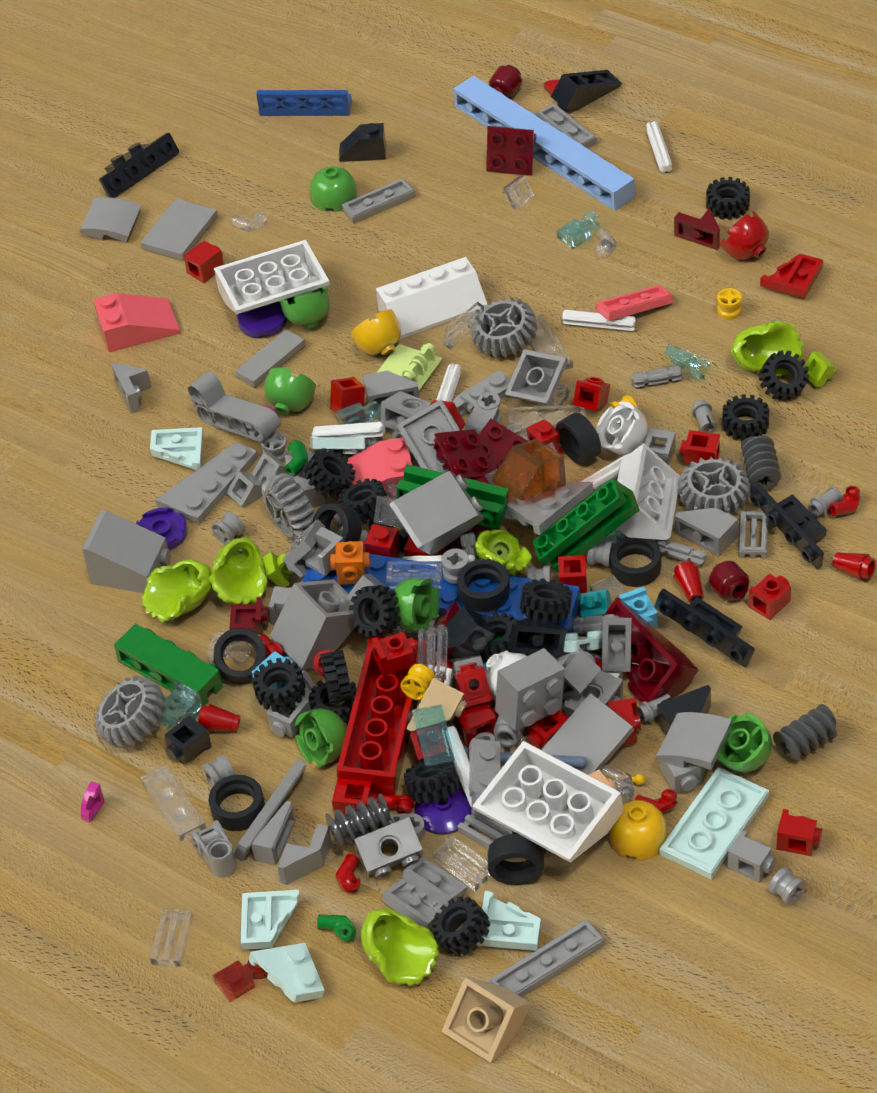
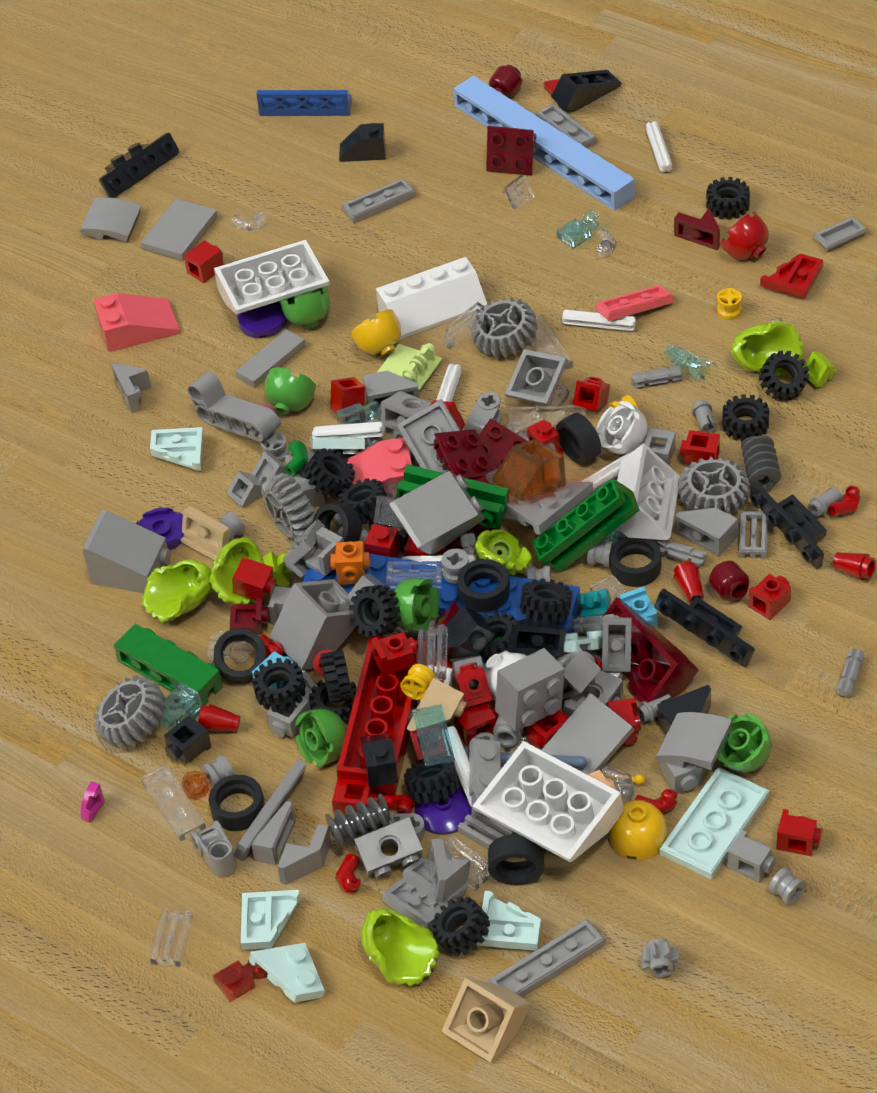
light grey wing [156,442,258,525] -> none
bright green cylinder [310,166,357,212] -> none
green arm [317,914,357,942] -> none
light grey hinge [452,370,511,416] -> none
red brick [558,555,587,594] -> none
dark grey piece [773,704,837,762] -> none
none -> tan plate [181,506,230,561]
none -> clear orange bush [182,771,209,800]
none -> red brick [232,557,276,602]
none -> black slope [360,733,398,787]
none -> light grey slope [428,839,470,902]
none -> light grey gear [641,938,679,977]
none -> light grey tile [813,216,867,252]
none -> light grey axle [837,648,864,698]

